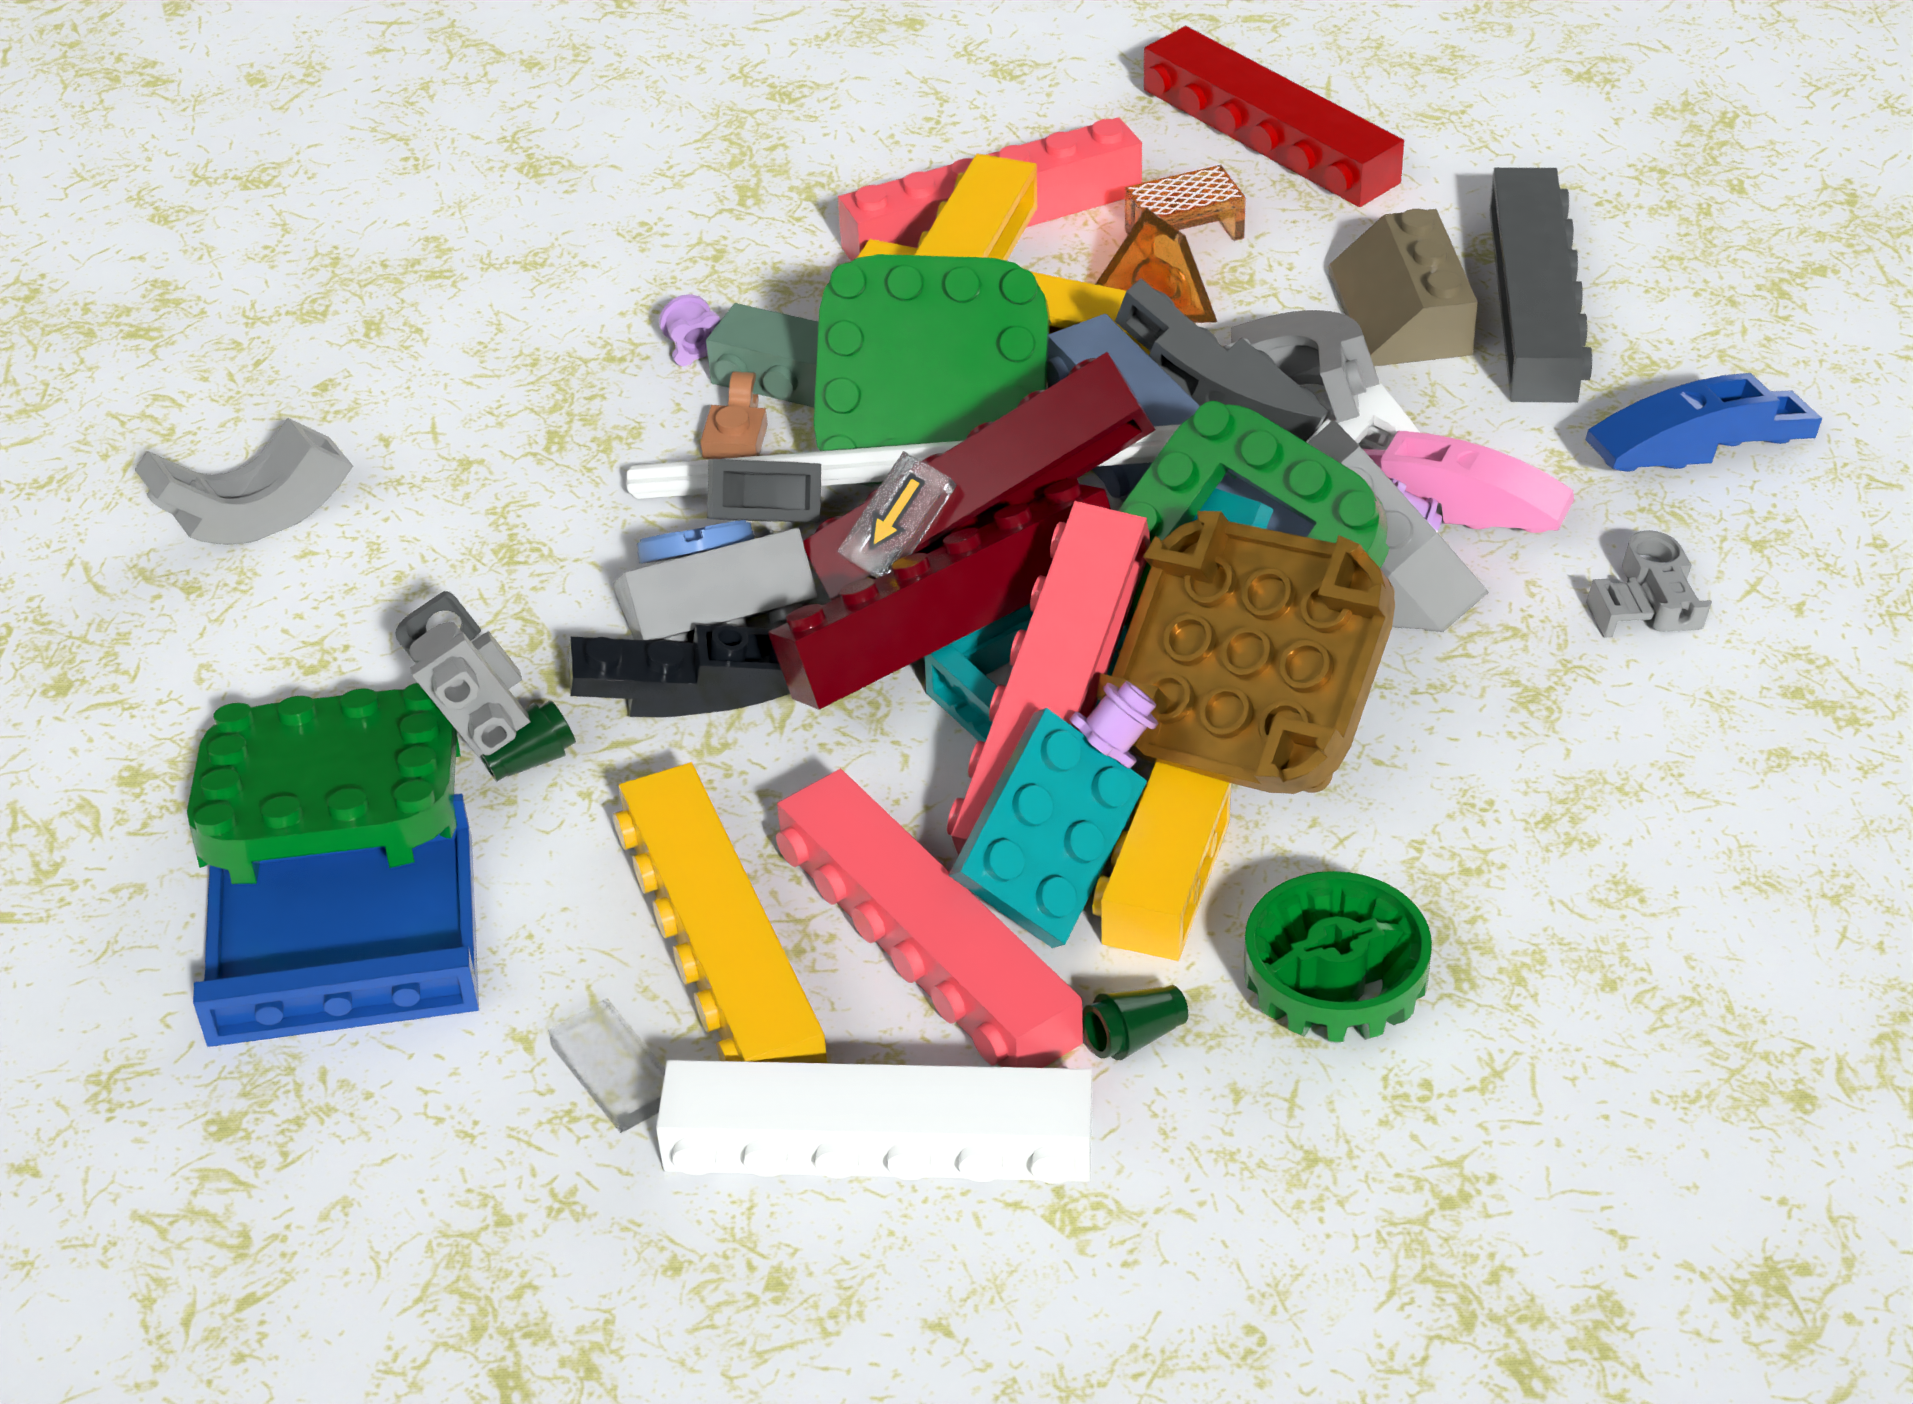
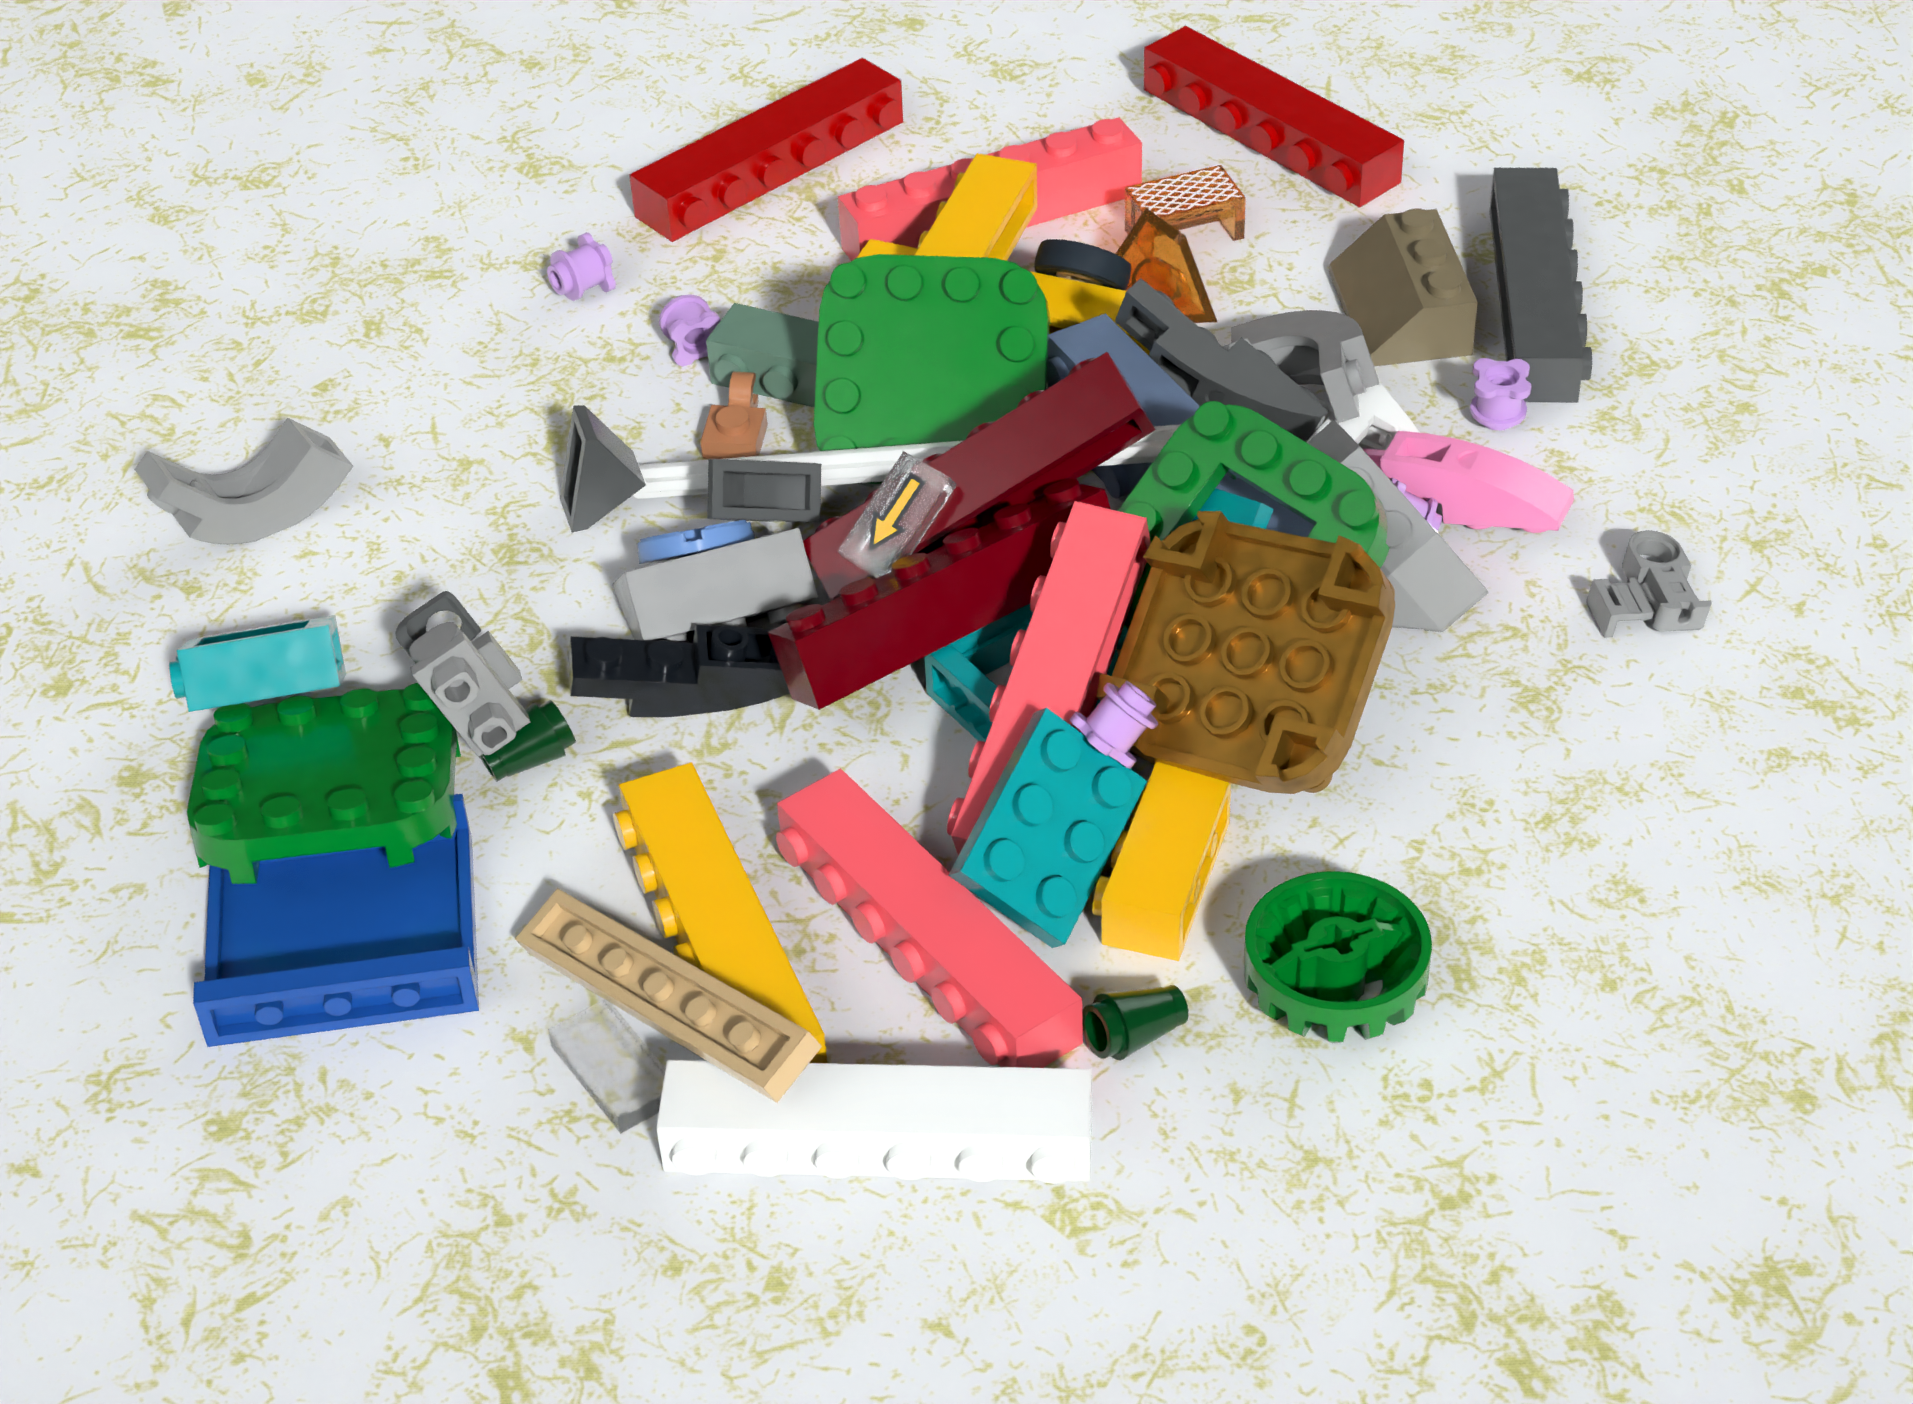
blue slope [1585,373,1822,472] -> none
none -> window [169,615,346,712]
none -> tan plate [515,888,822,1103]
none -> lavender brick [547,232,616,301]
none -> dark grey slope [560,405,646,533]
none -> red brick [629,57,904,242]
none -> black bush [1034,239,1131,291]
none -> lavender brick [1470,358,1531,430]

